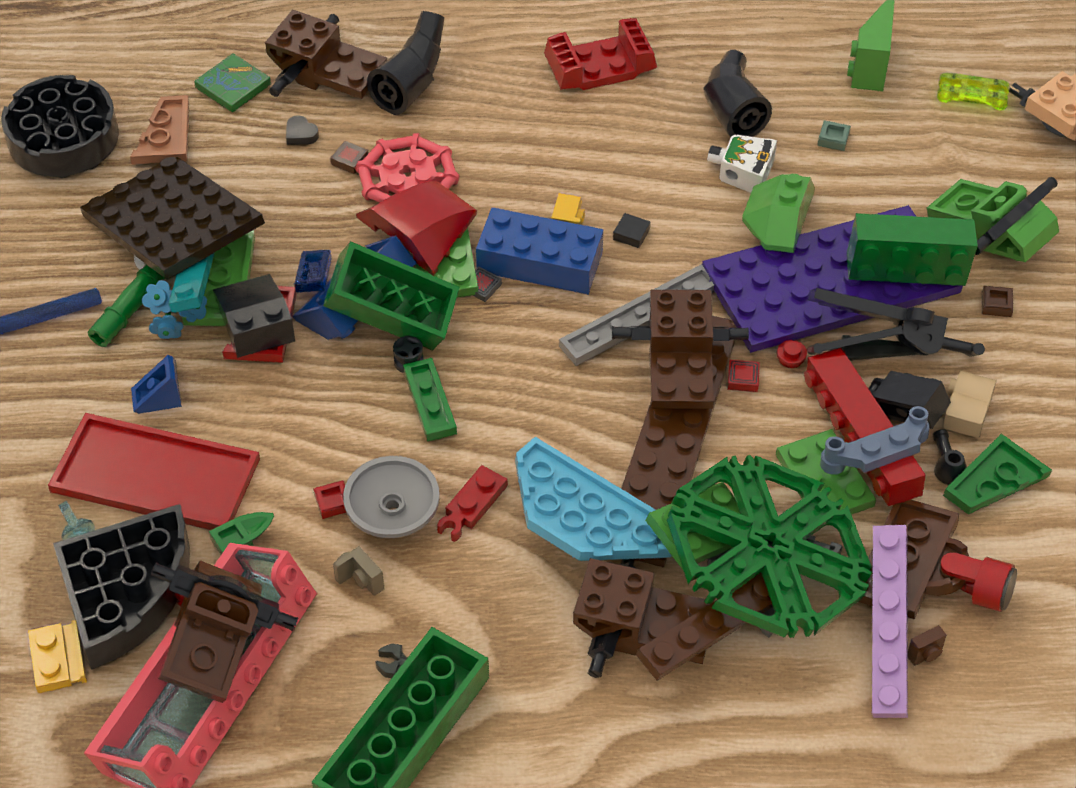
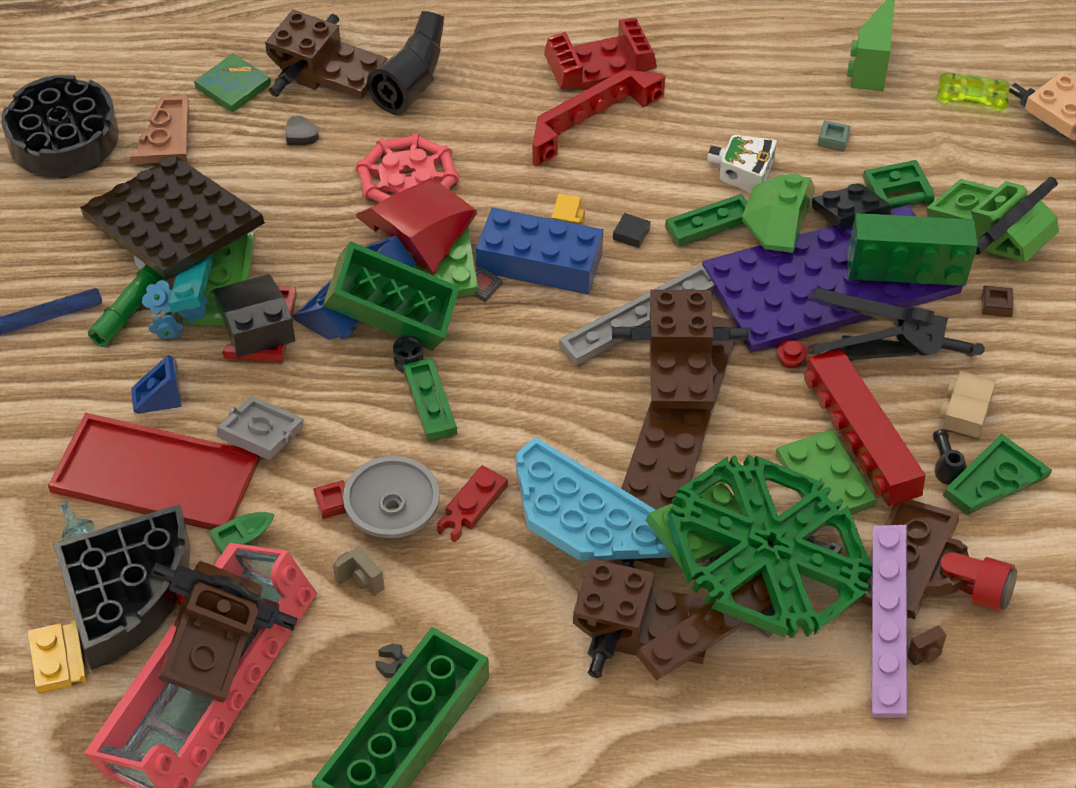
clear blue plate [294,249,332,293] -> none
tile [330,141,369,174] -> none
black piece [703,50,772,137] -> none
red tile [727,360,760,392] -> none
sand blue plate [820,406,930,474] -> none
black brick [868,371,951,429] -> none
none -> light grey plate [217,396,304,460]
none -> red slope [532,70,665,166]
none -> green plate [665,194,747,247]
none -> black plate [812,183,891,229]
none -> green plate [863,160,935,209]

